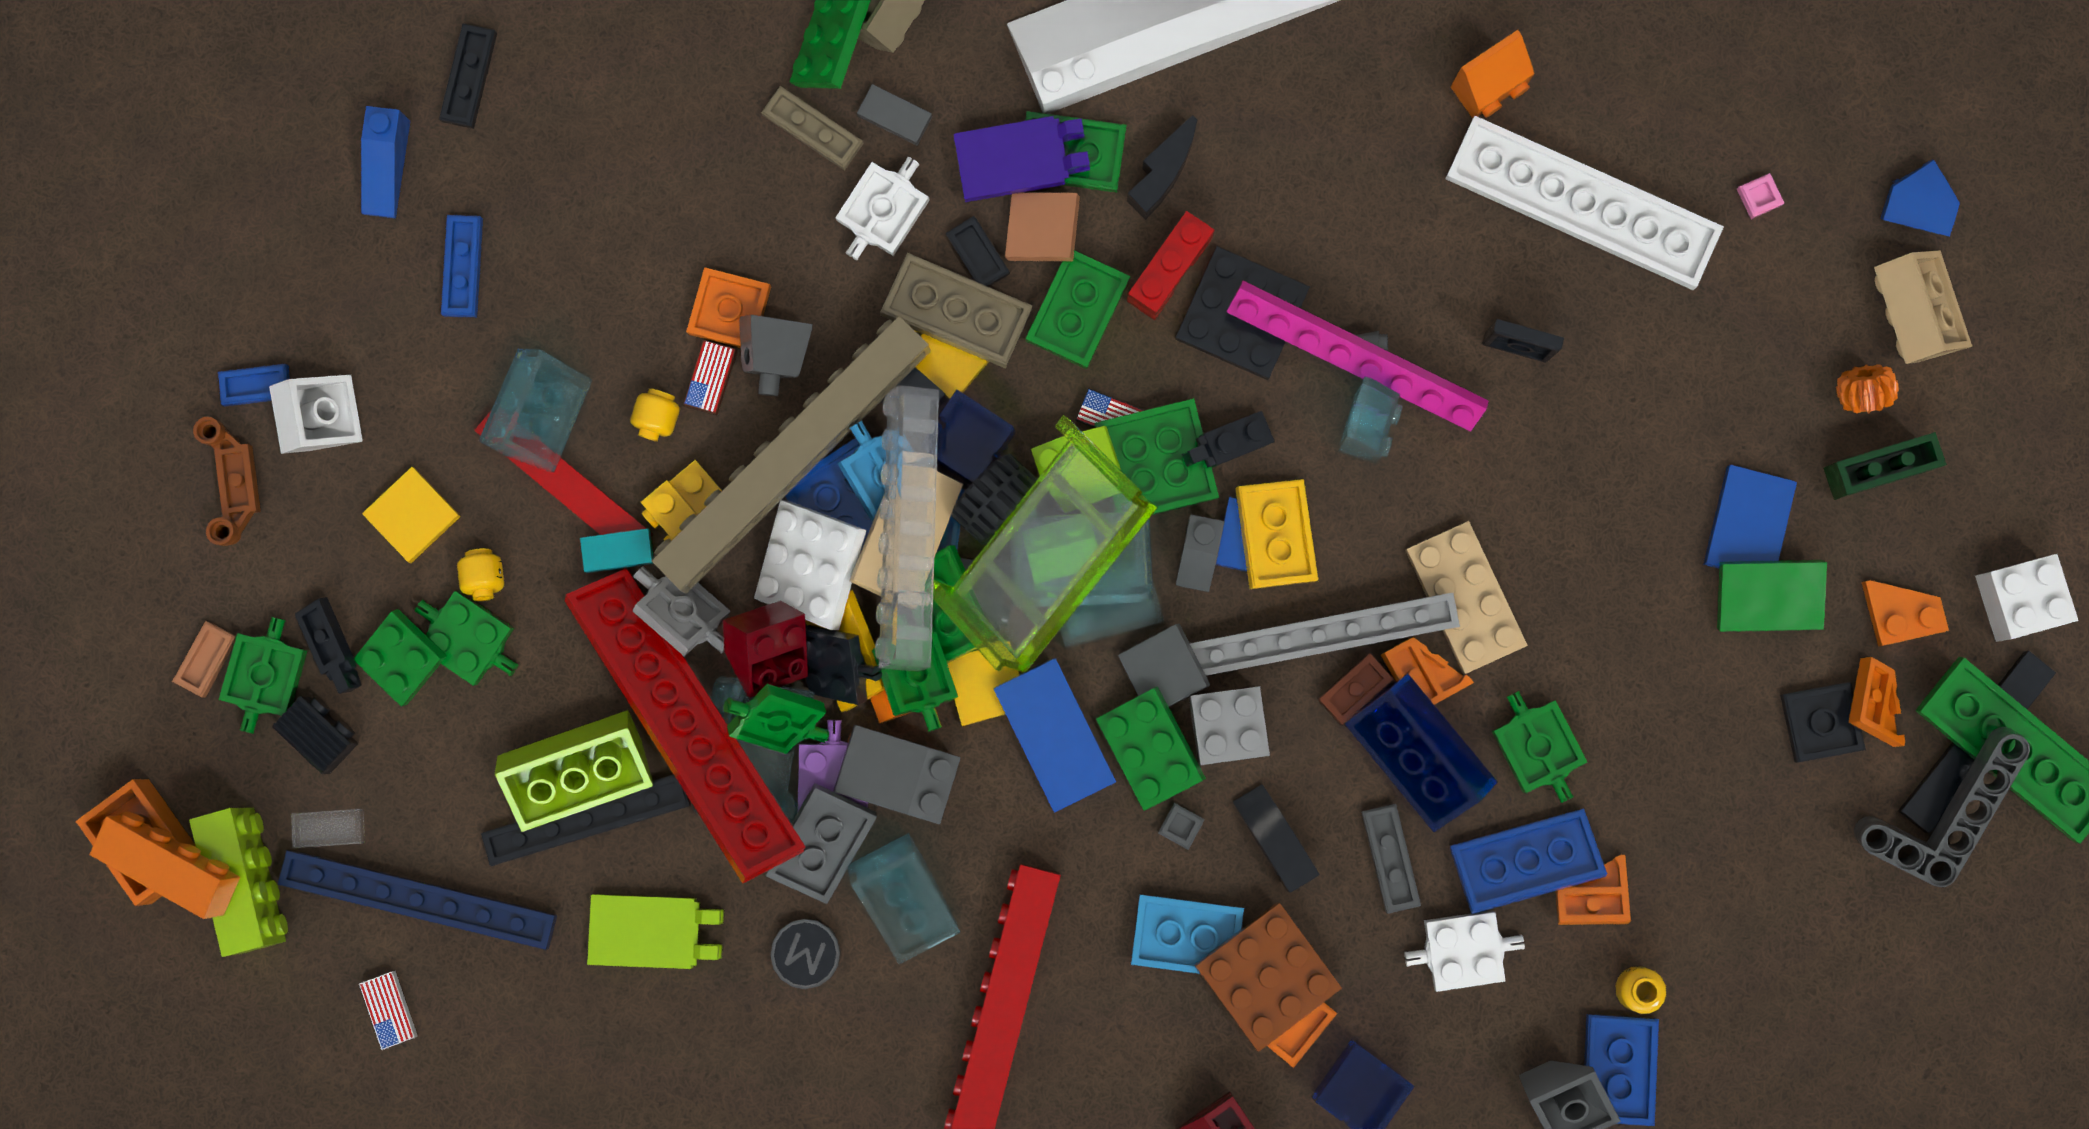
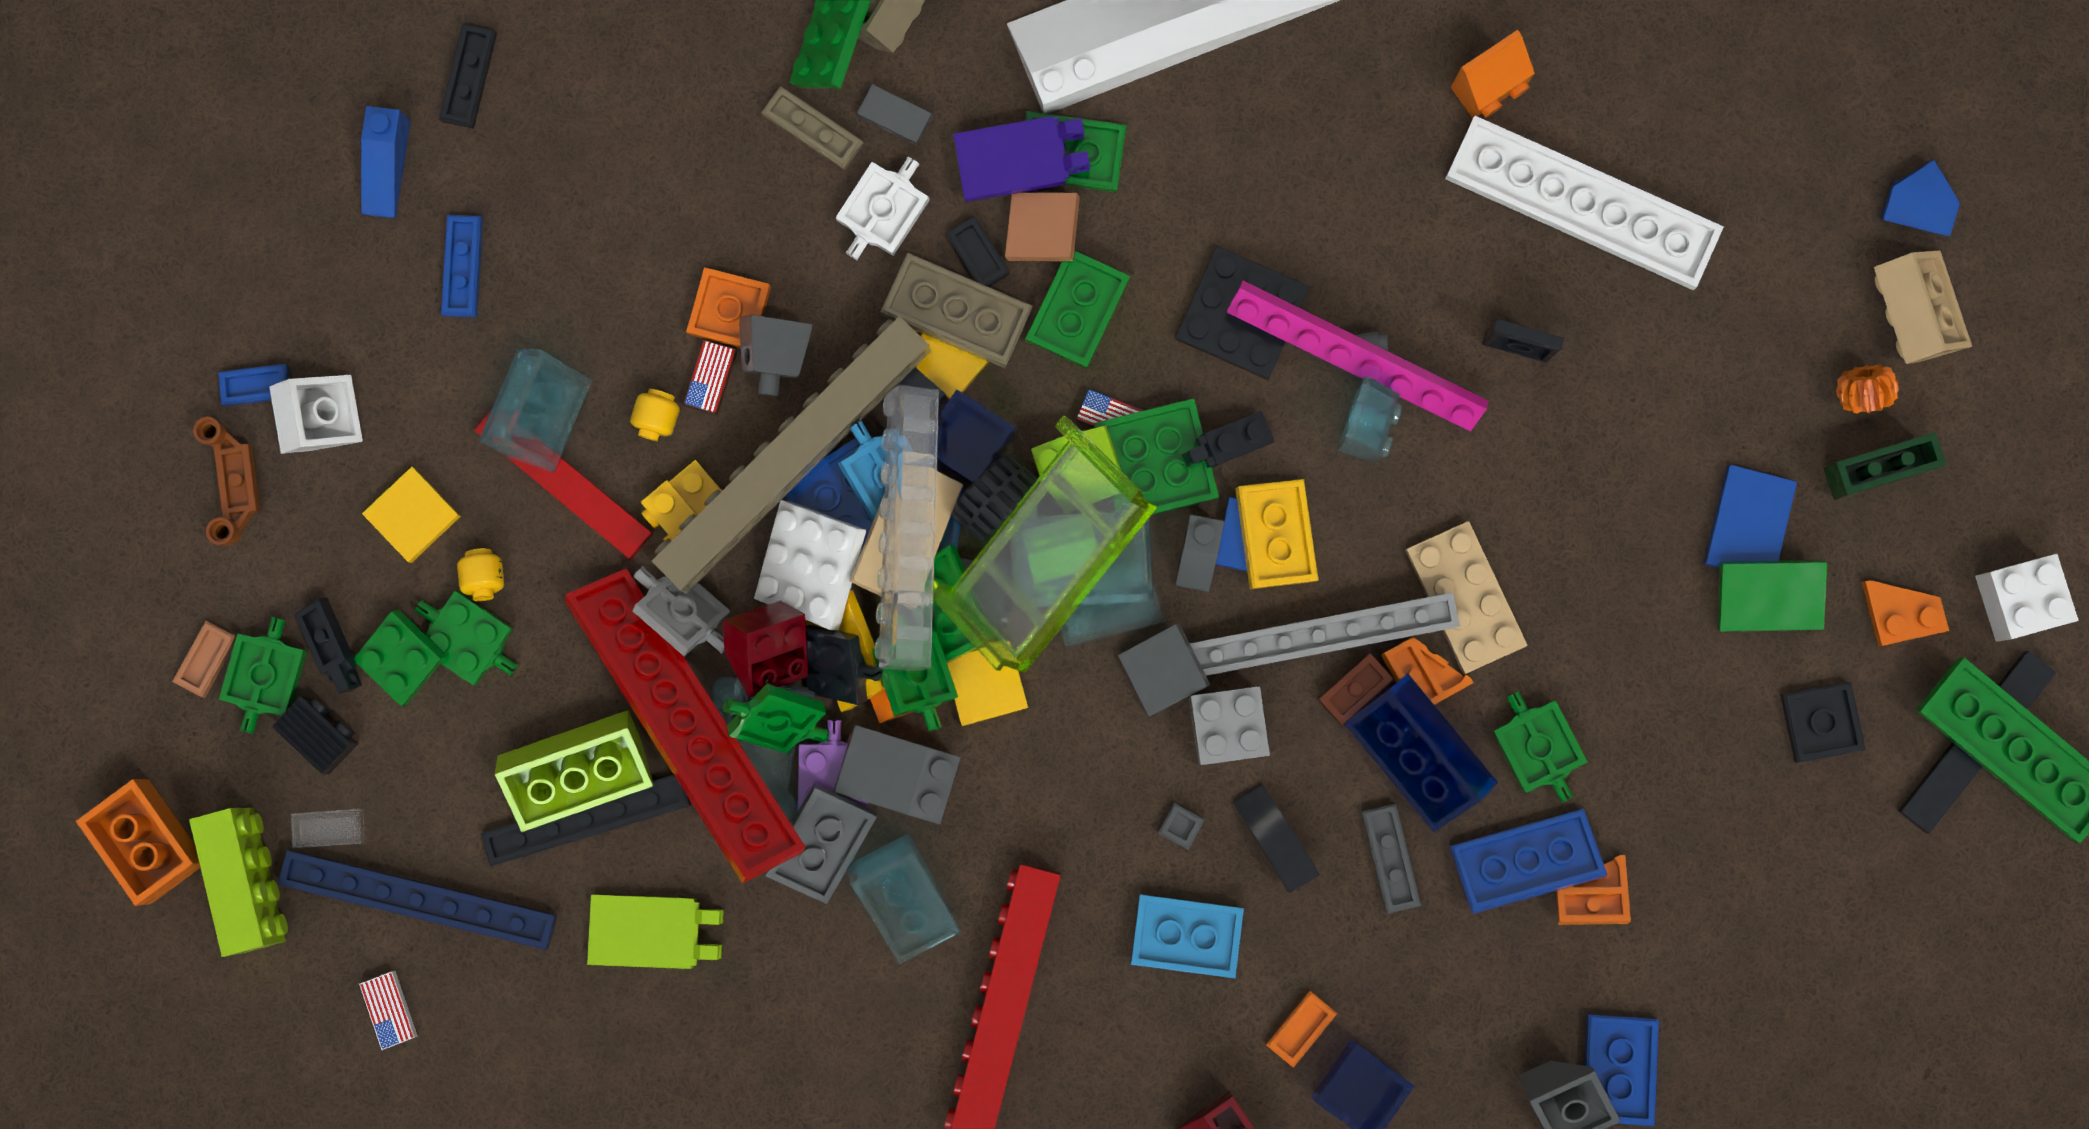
orange brick [89,812,240,919] -> none
teal tile [580,529,654,573] -> none
black tile [770,918,841,989] -> none
blue tile [993,658,1116,813] -> none
green plate [1096,686,1206,811] -> none
black slope [1127,115,1197,220] -> none
red arch [1127,211,1215,320] -> none
dark orange plate [1194,902,1342,1052] -> none
white plate [1404,910,1525,992] -> none
yellow head [1615,966,1666,1014] -> none
bright pink tile [1737,173,1785,219] -> none
orange wing [1849,657,1905,747] -> none
dark grey beam [1854,727,2030,887] -> none

